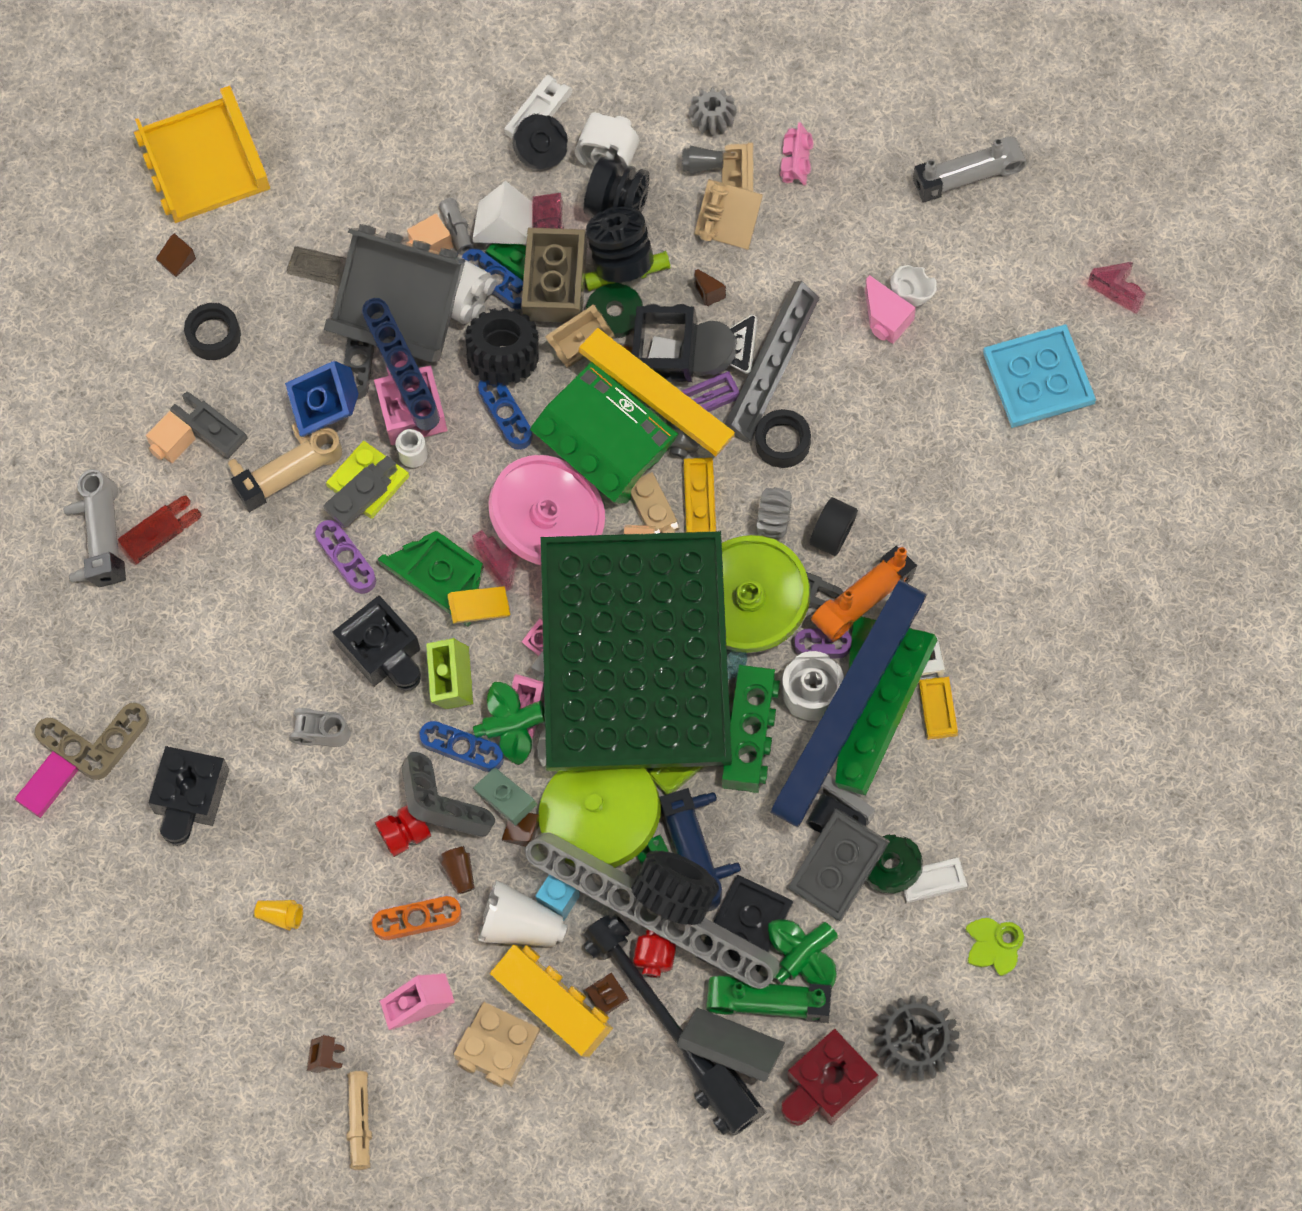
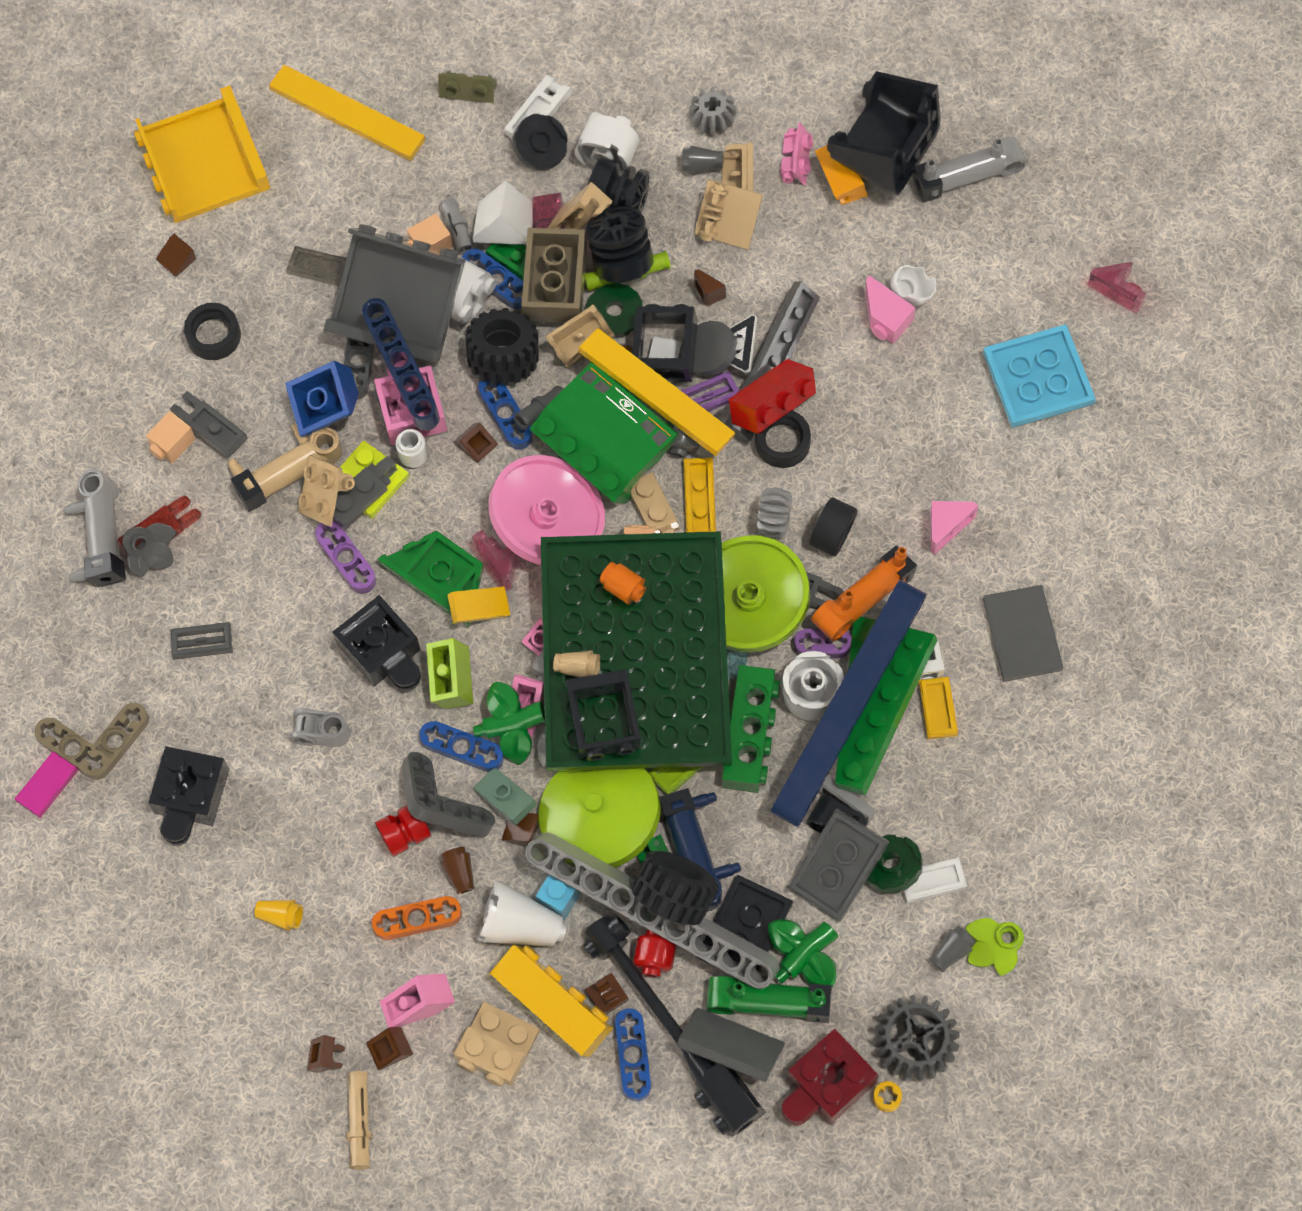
none -> dark grey plate [123,523,176,577]
none -> dark grey tile [170,622,233,660]
none -> yellow tile [269,64,425,161]
none -> tan hinge [298,455,355,527]
none -> reddish brown slope [366,1027,413,1071]
none -> olive hinge [438,70,497,103]
none -> reddish brown slope [454,422,498,463]
none -> dark grey pin [514,385,564,430]
none -> tan hinge [548,182,613,229]
none -> tan cone [553,651,600,678]
none -> black window [566,669,641,761]
none -> orange brick [599,562,646,604]
none -> blue beam [615,1008,651,1102]
none -> red brick [729,359,816,434]
none -> light orange hinge [815,145,868,205]
none -> black windscreen [827,71,941,195]
none -> yellow bush [873,1081,902,1112]
none -> bright pink slope [930,501,978,555]
none -> dark grey cone [930,926,976,972]
none -> dark grey tile [983,585,1063,682]

